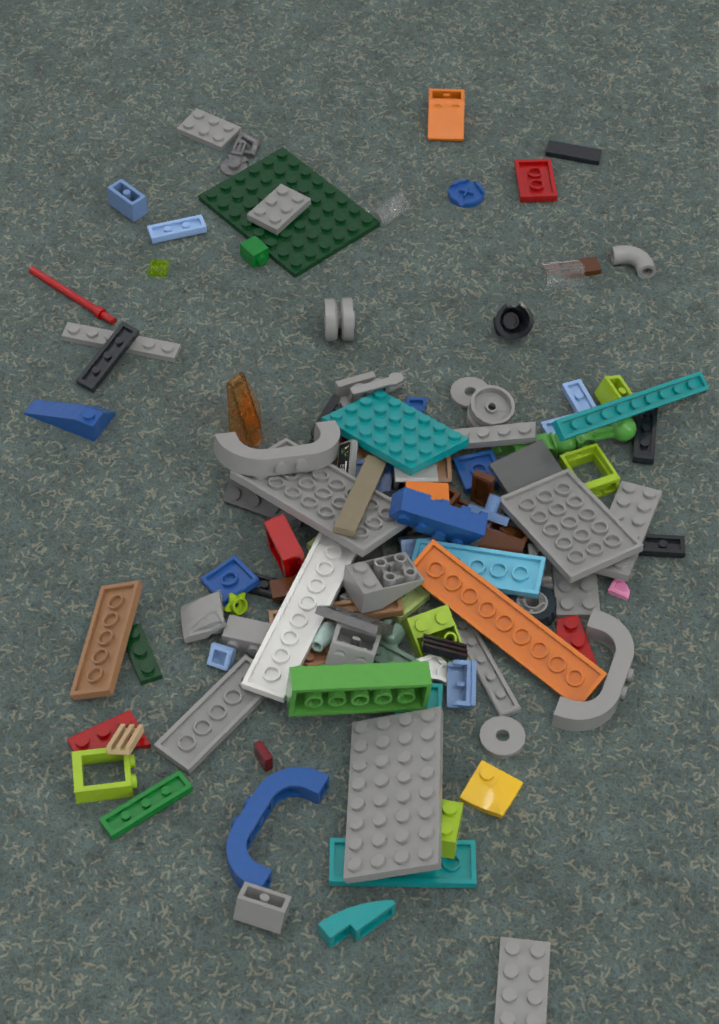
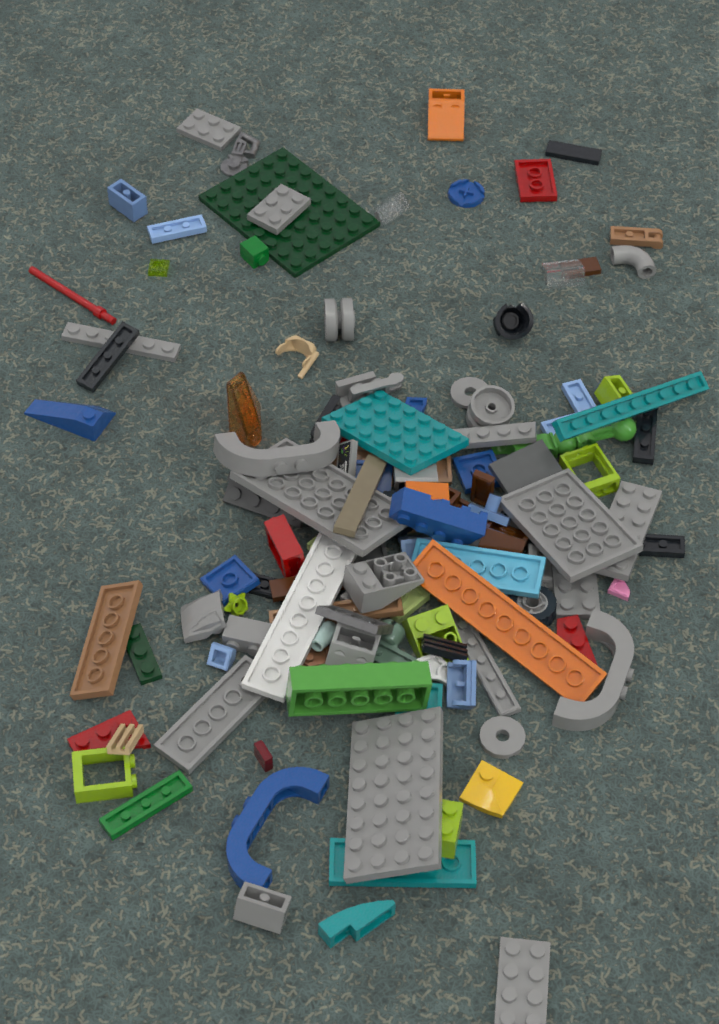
none -> tan helmet [275,335,319,379]
none -> medium nougat plate [610,226,663,249]

